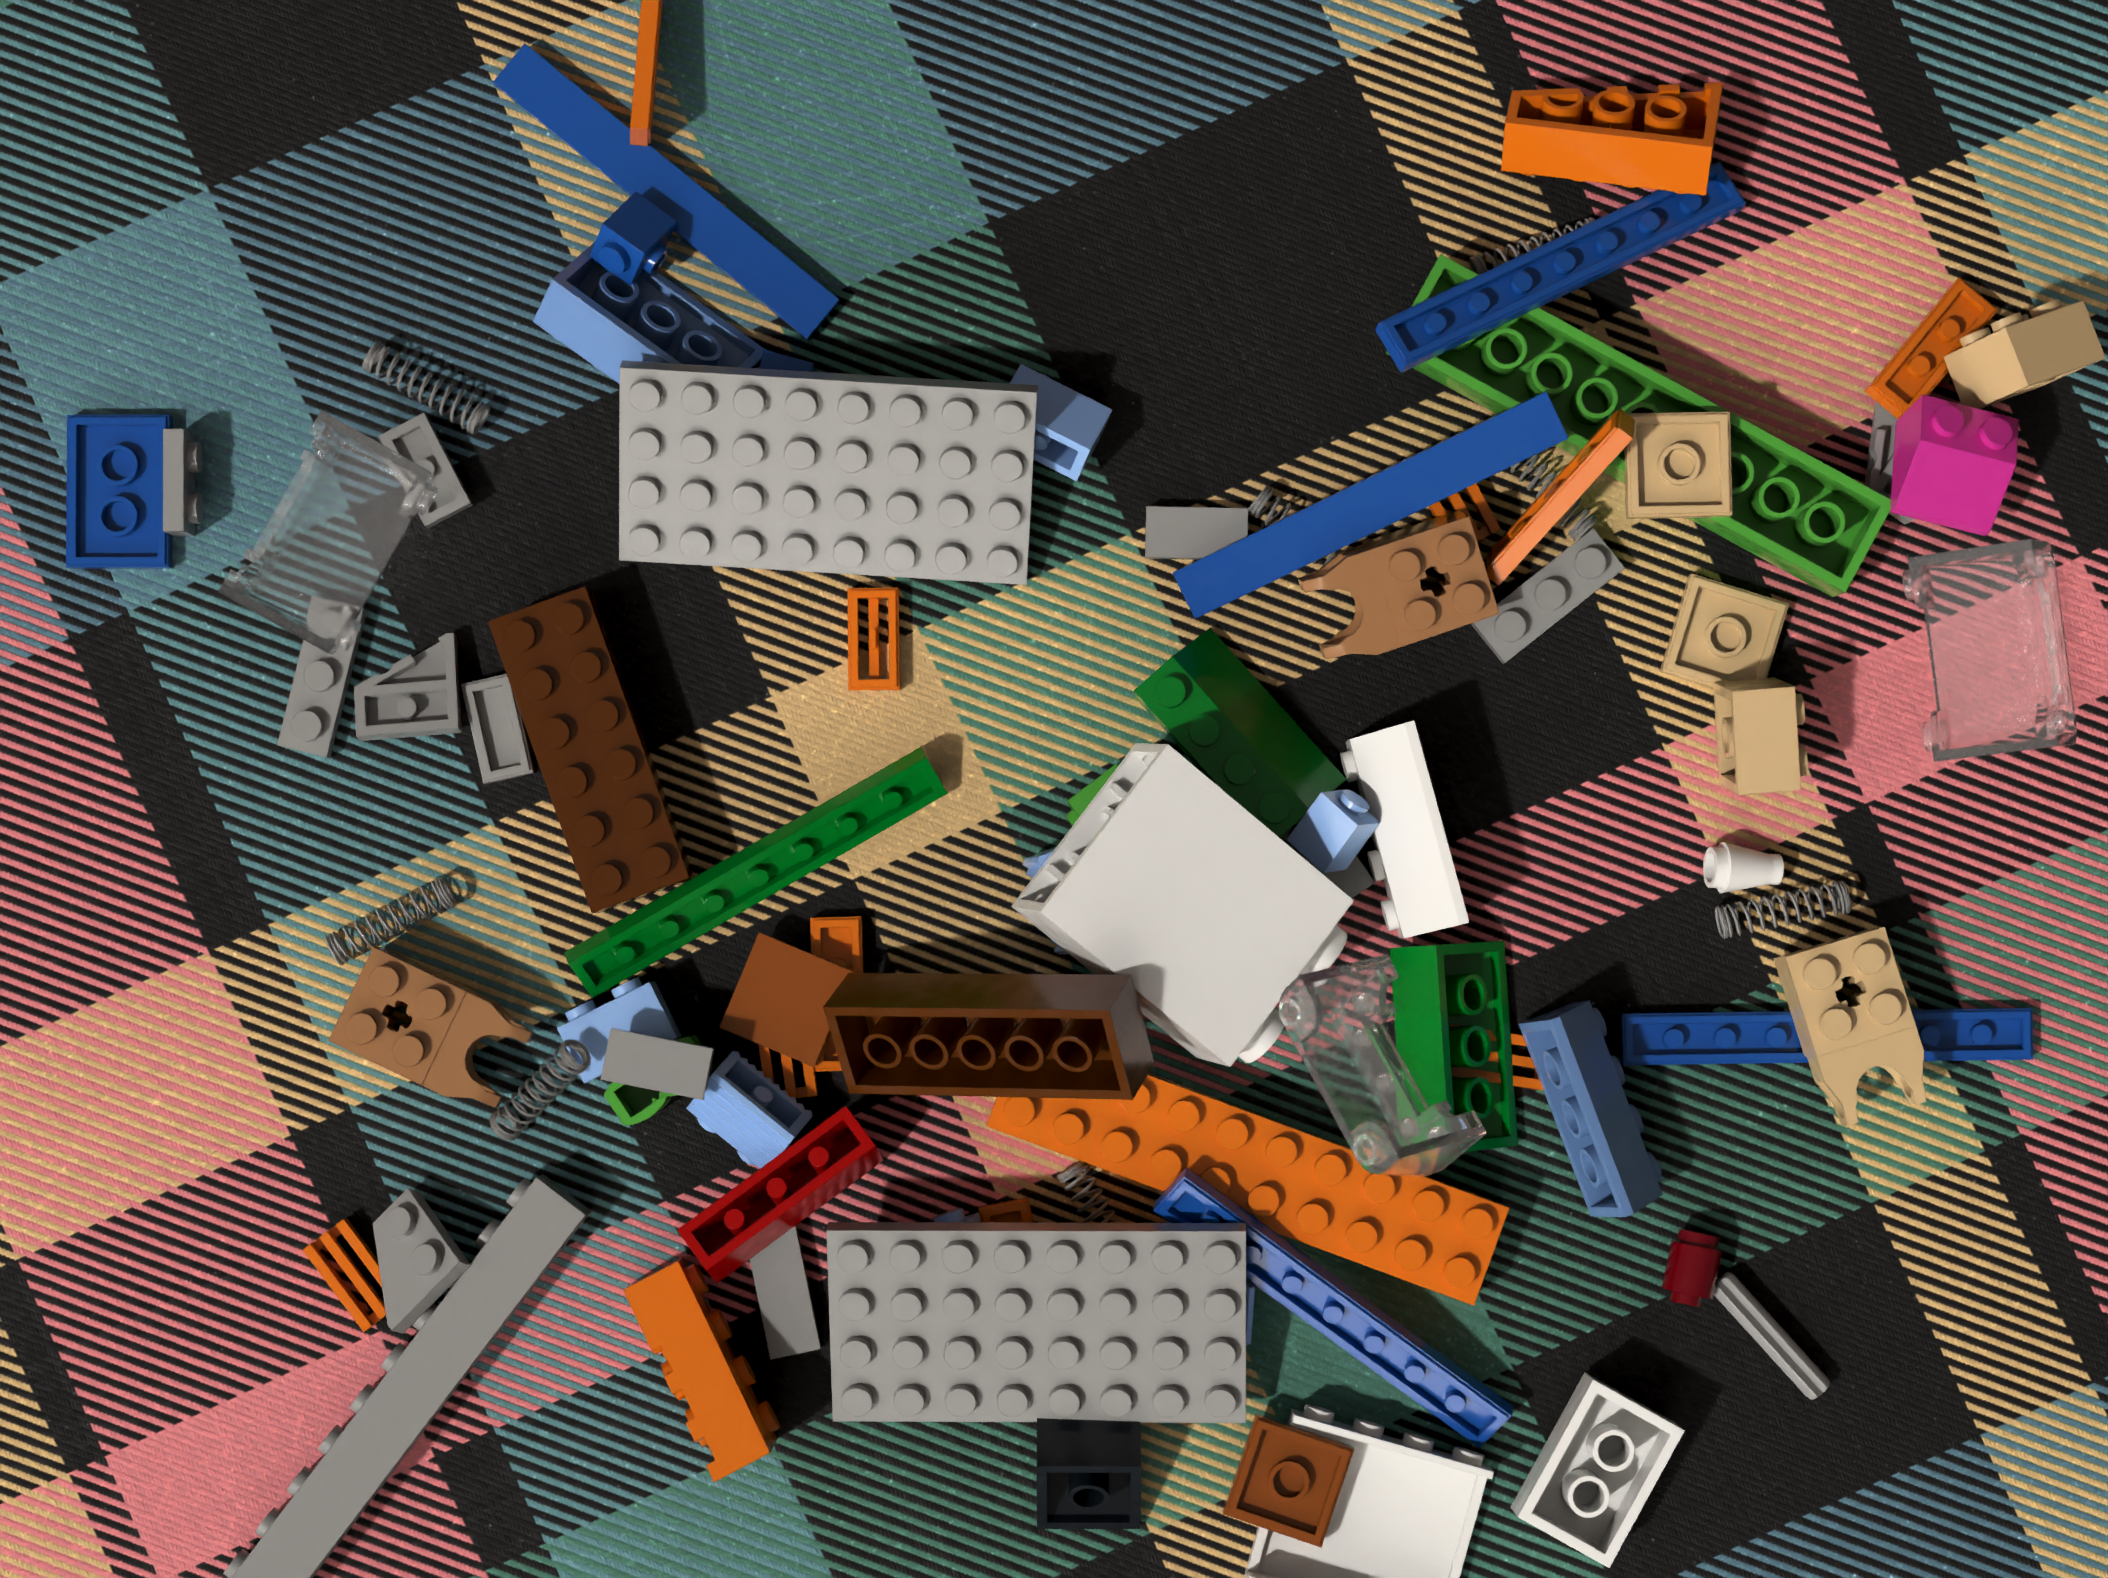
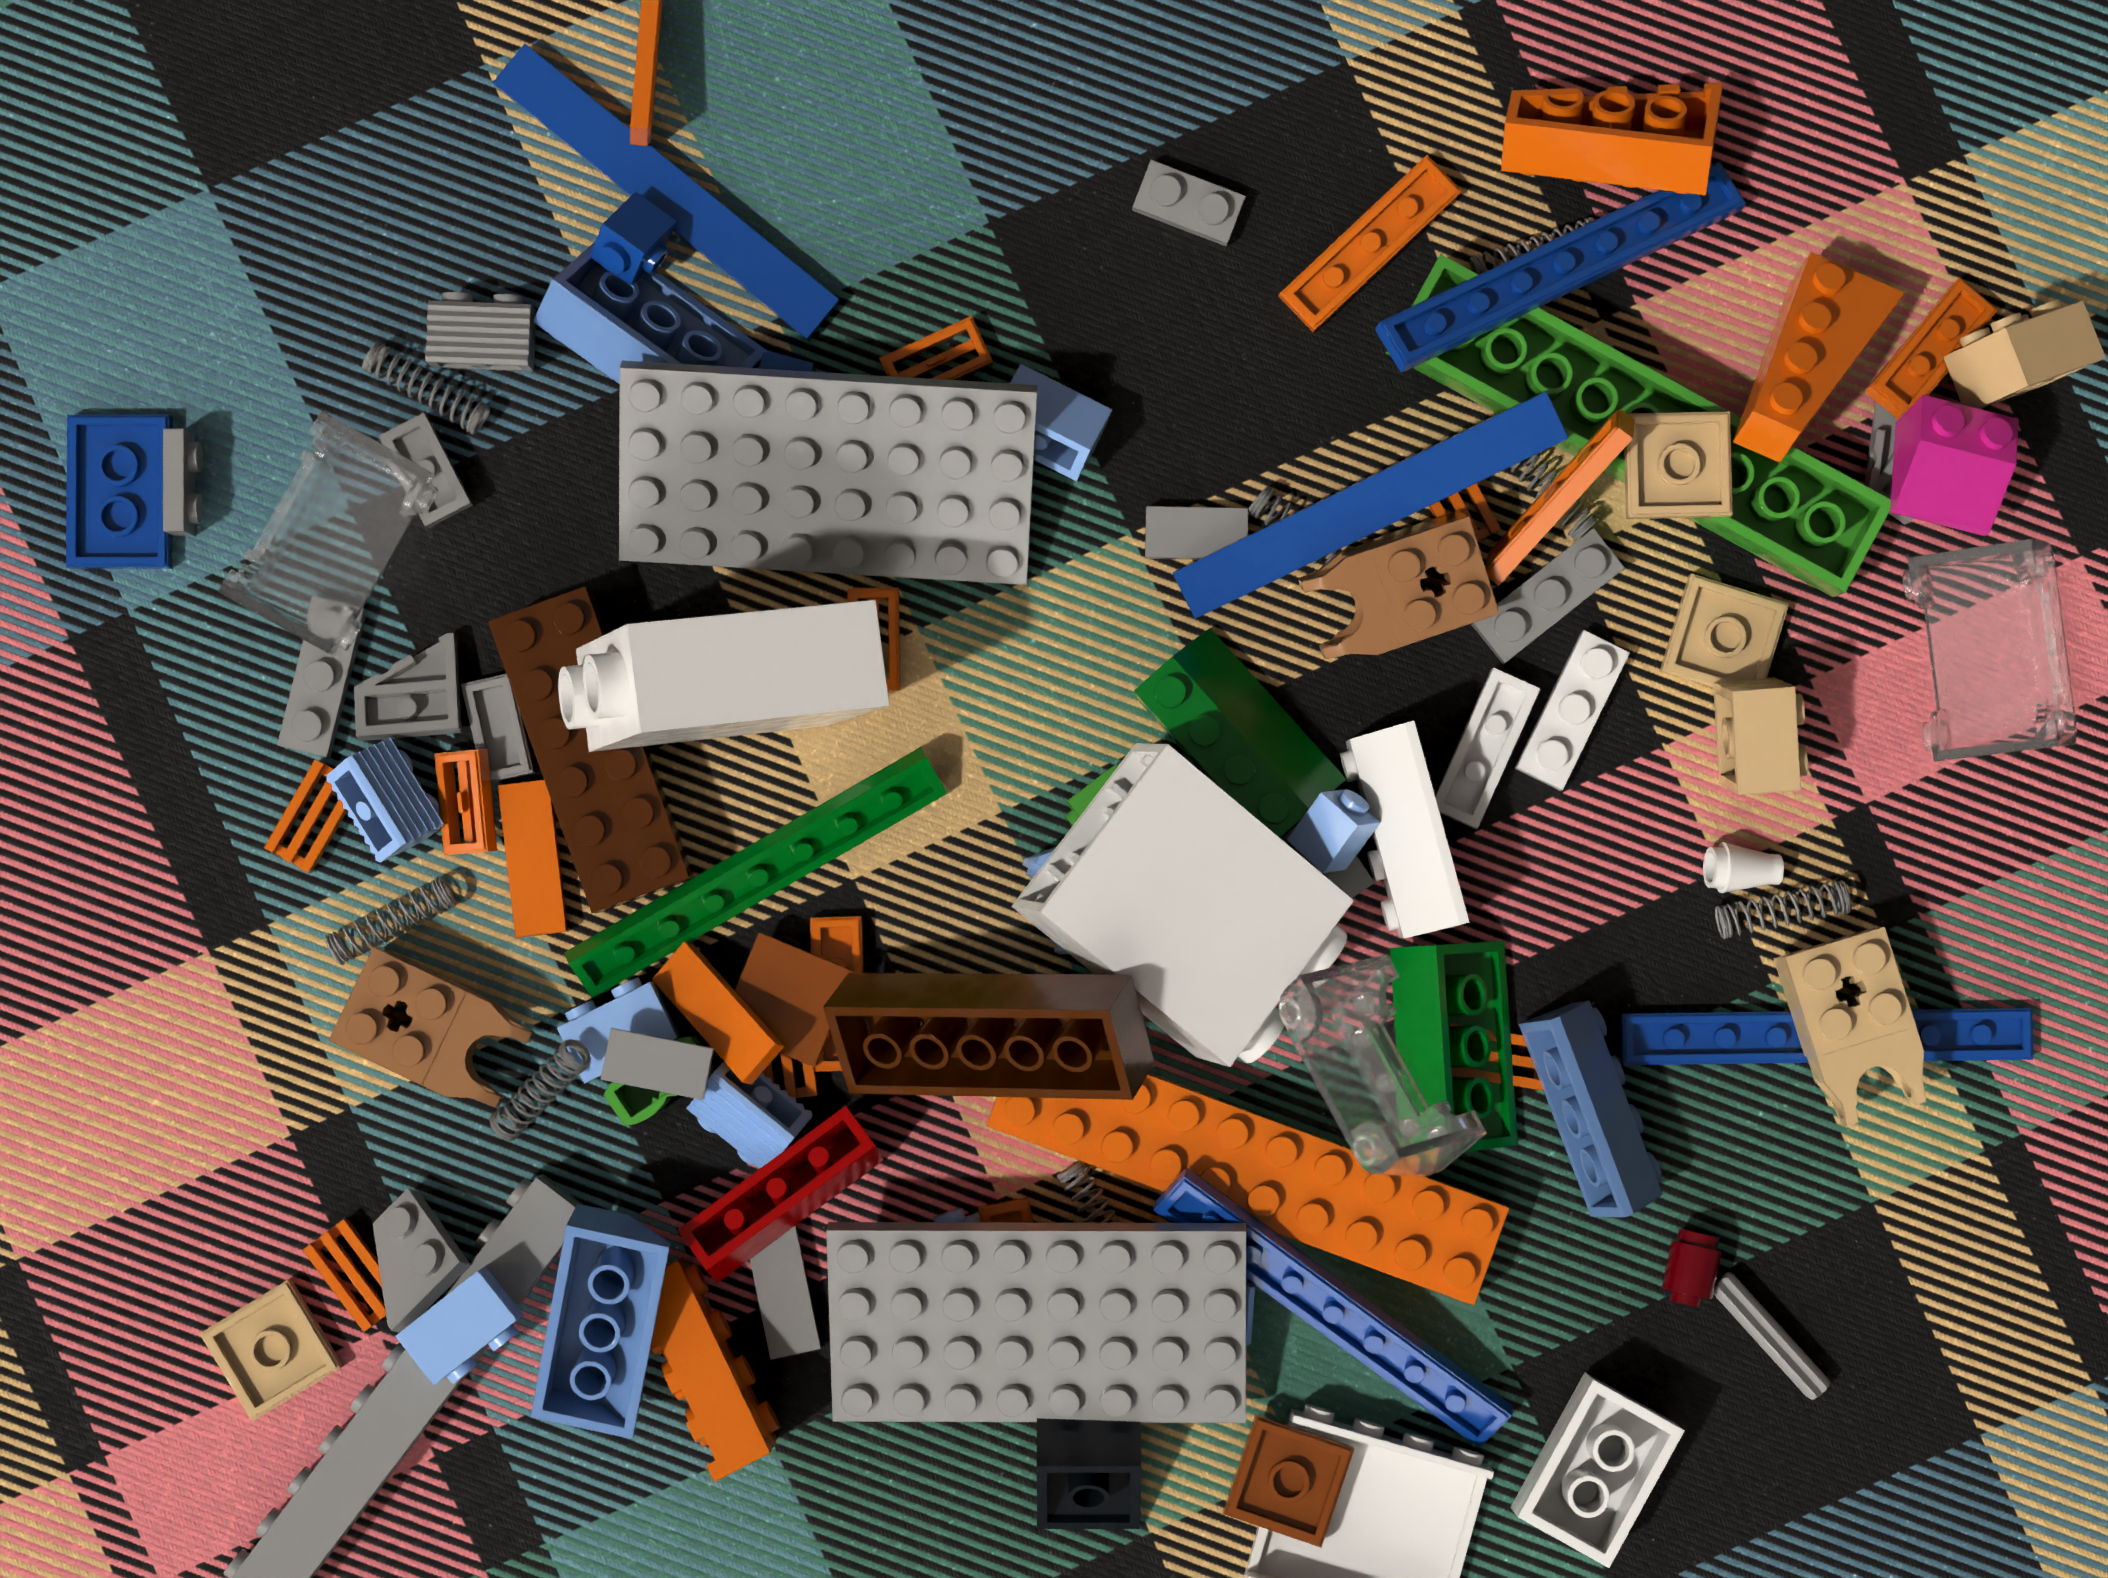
none -> tan tile [199,1278,343,1422]
none -> orange tile [264,759,348,874]
none -> light blue brick [326,737,445,863]
none -> light blue brick [395,1266,524,1385]
none -> light grey brick [425,292,537,372]
none -> orange tile [434,749,497,855]
none -> orange tile [498,780,569,938]
none -> medium blue slope [531,1204,671,1439]
none -> white brick [558,600,889,752]
none -> orange tile [652,942,785,1085]
none -> orange tile [879,316,993,380]
none -> light grey plate [1132,160,1246,247]
none -> orange tile [1278,155,1462,333]
none -> white plate [1435,668,1540,829]
none -> white plate [1515,630,1630,791]
none -> orange wedge [1733,252,1905,463]

